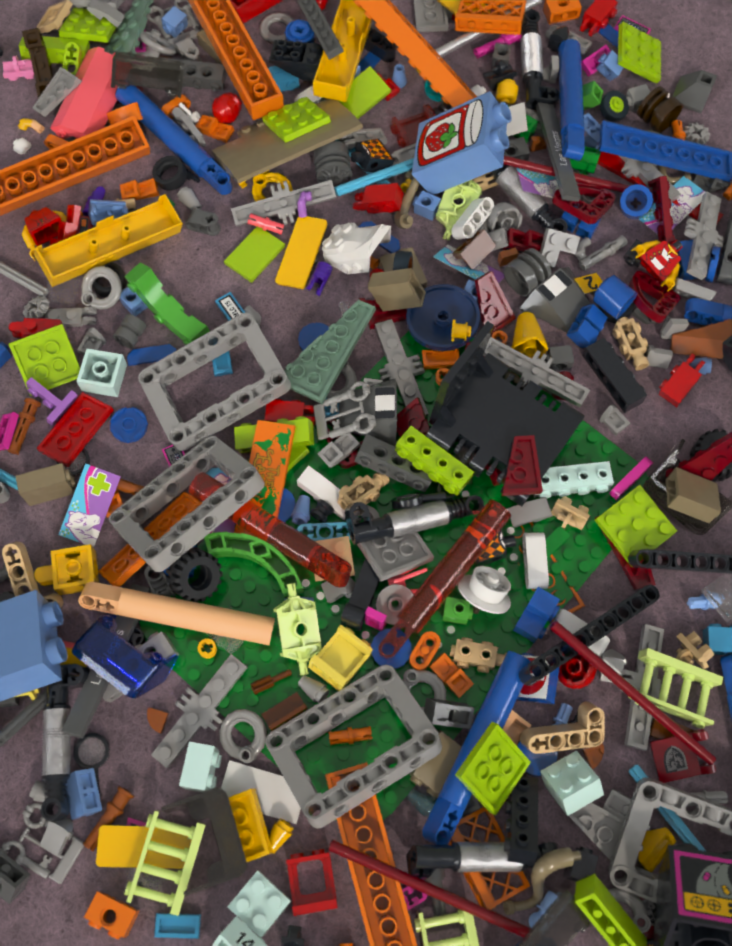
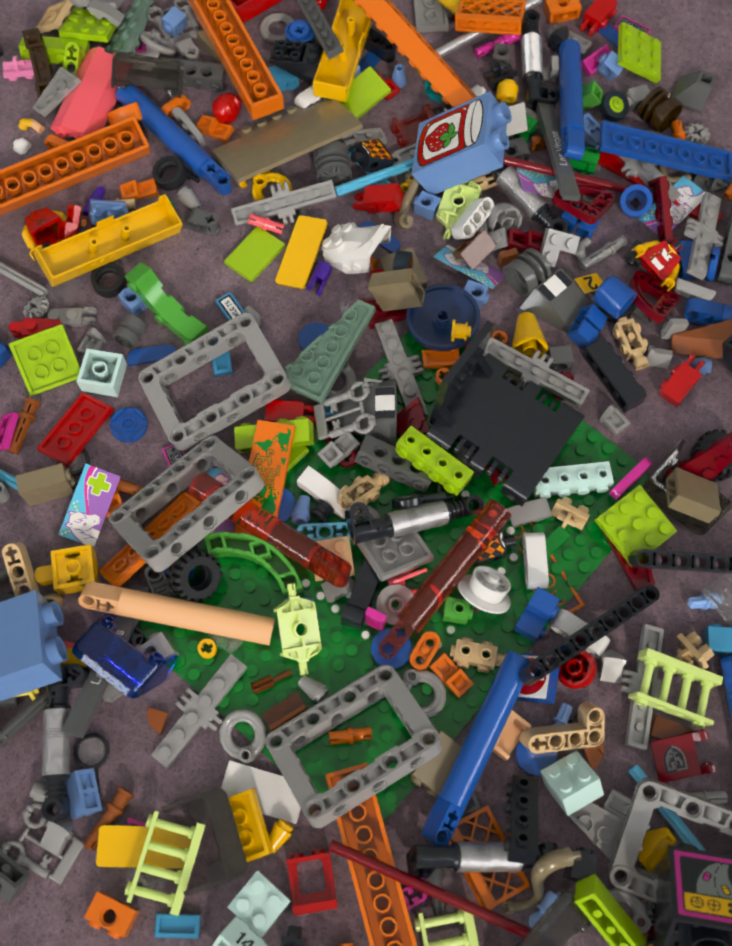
medium lavender bracket [26,377,78,426] -> none
light grey piece [81,266,122,310] -> none
white hand [179,102,200,123] -> none
light aqua brick [179,742,222,794] -> none
lime plate [262,97,331,143] -> none
medium lavender arm [297,191,312,218] -> none
light yellow panel [308,625,373,691] -> none
clear light blue cone [406,788,436,817] -> none
dark grey brick [424,697,475,729] -> none
lime plate [455,722,531,815] -> none
wing [475,271,516,335] -> none
dark red wing [502,435,543,496] -> none
dark red piece [550,620,716,766] -> none

